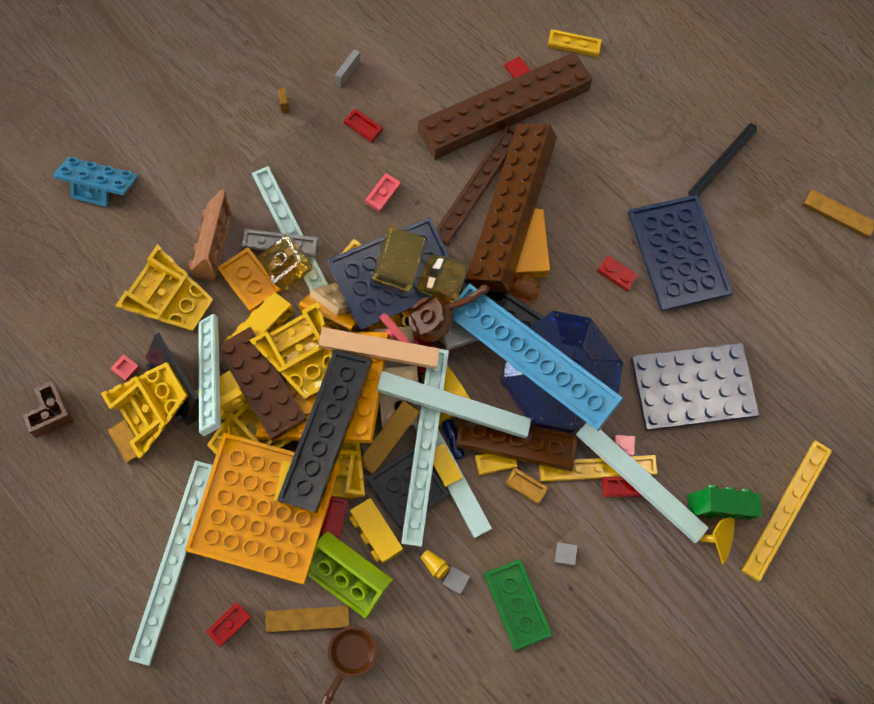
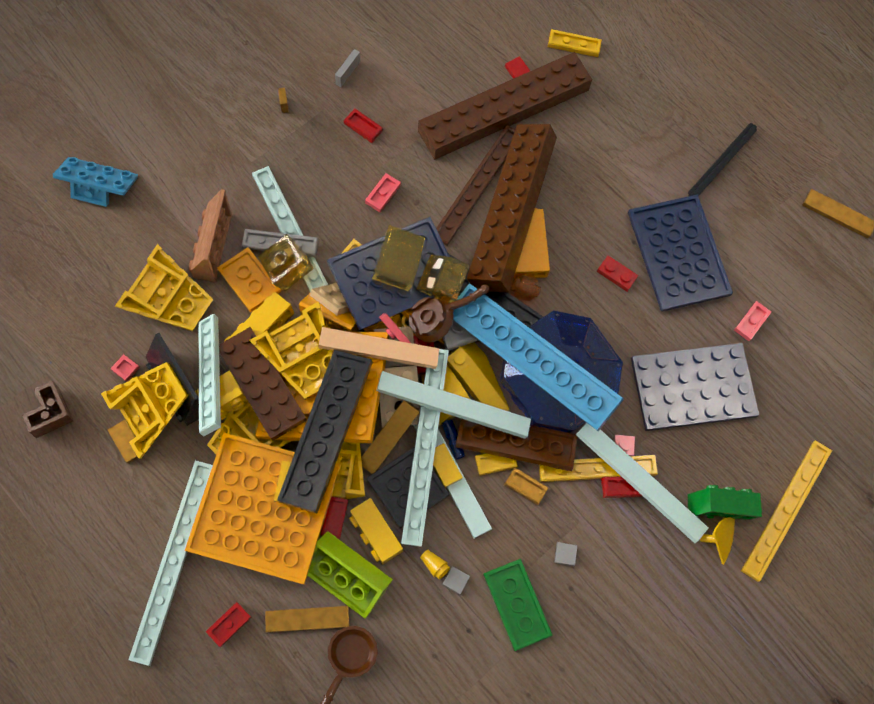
none -> yellow wedge [447,342,510,411]
none -> coral plate [734,301,771,341]

